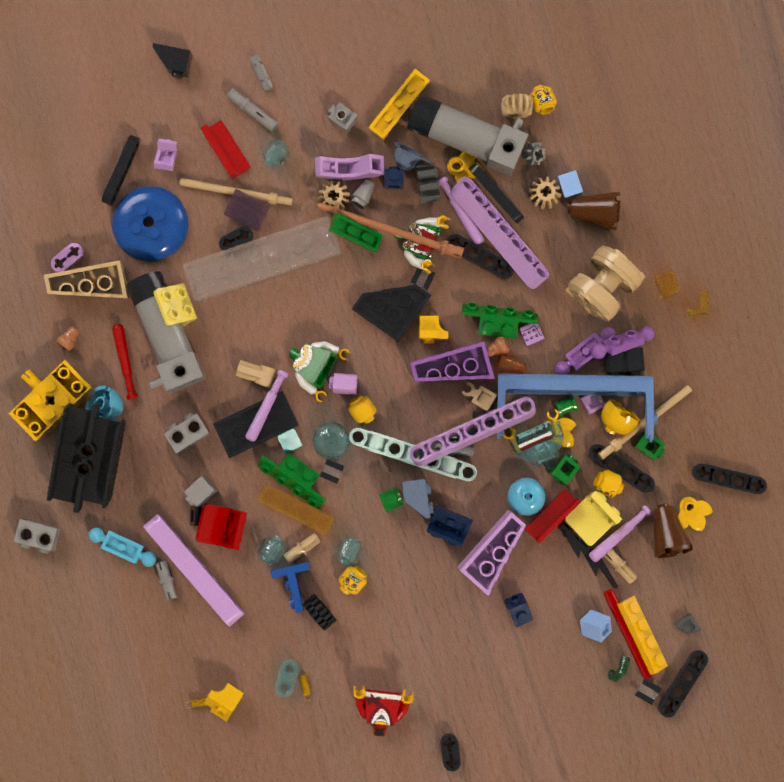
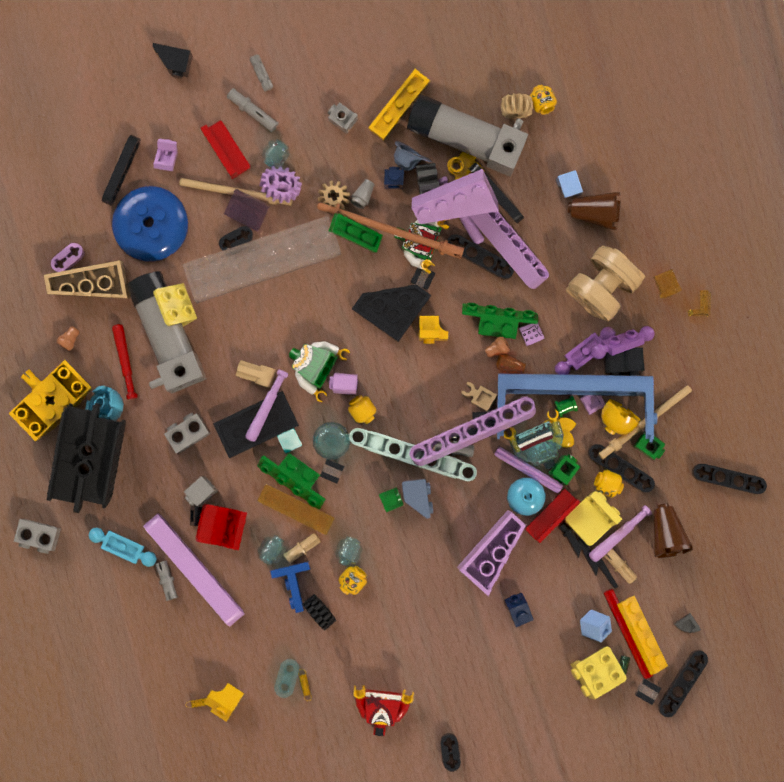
lavender arch [315,154,385,181] -> none
medium lavender wedge [409,341,495,381] -> none
dark blue bracket [427,505,473,547] -> none
light grey gear [522,142,546,165] -> none
tan gear [529,177,561,209] -> none
yellow plate [678,497,713,531] -> none
none -> lavender gear [259,166,302,204]
none -> lavender wedge [412,169,499,224]
none -> lavender axle [494,447,563,493]
none -> light yellow bracket [570,647,627,699]

